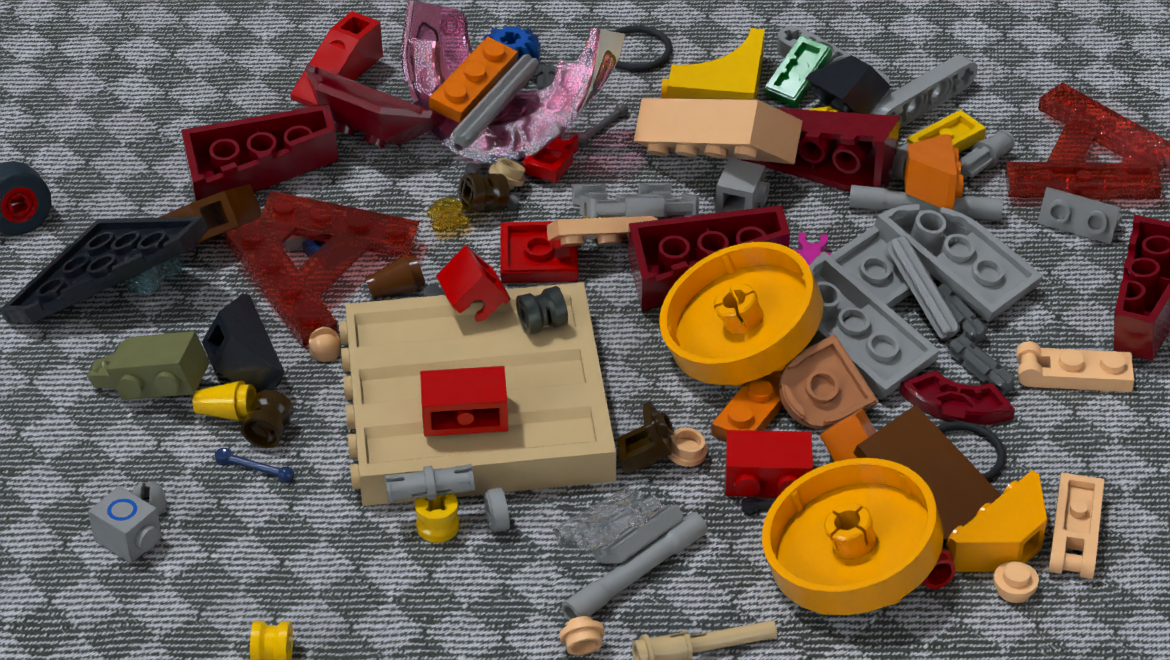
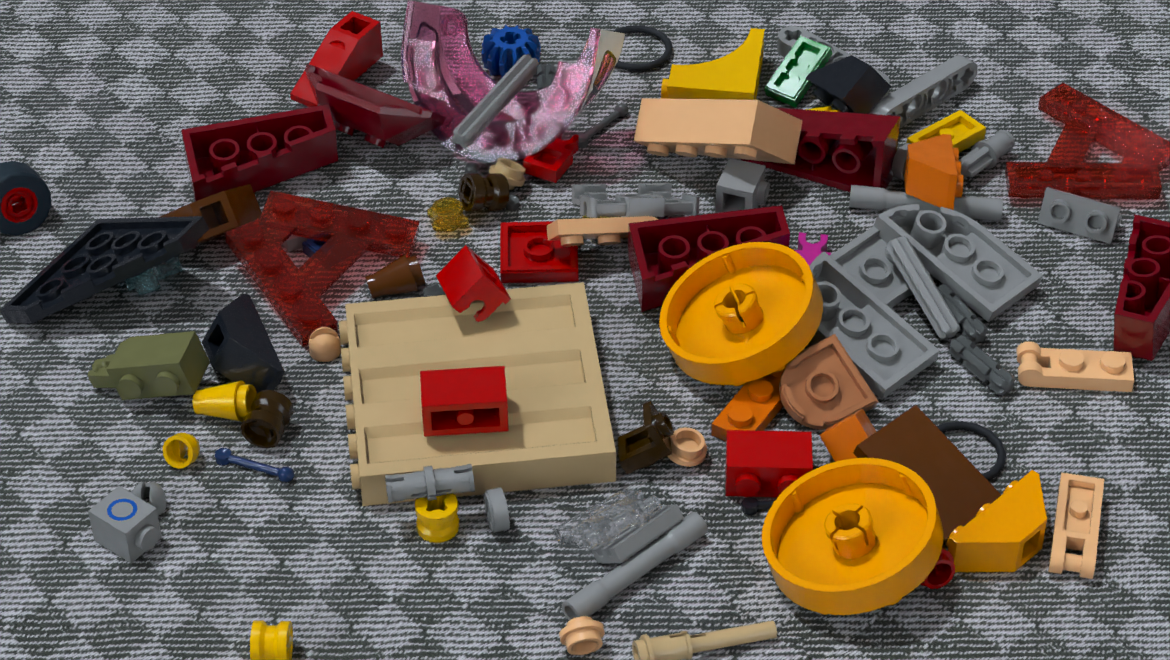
orange plate [429,36,518,123] -> none
pearl dark grey wheel [516,286,568,335] -> none
dark red tile [899,370,1015,425] -> none
light nougat plate [993,561,1039,603] -> none
none -> yellow hinge [163,433,200,469]

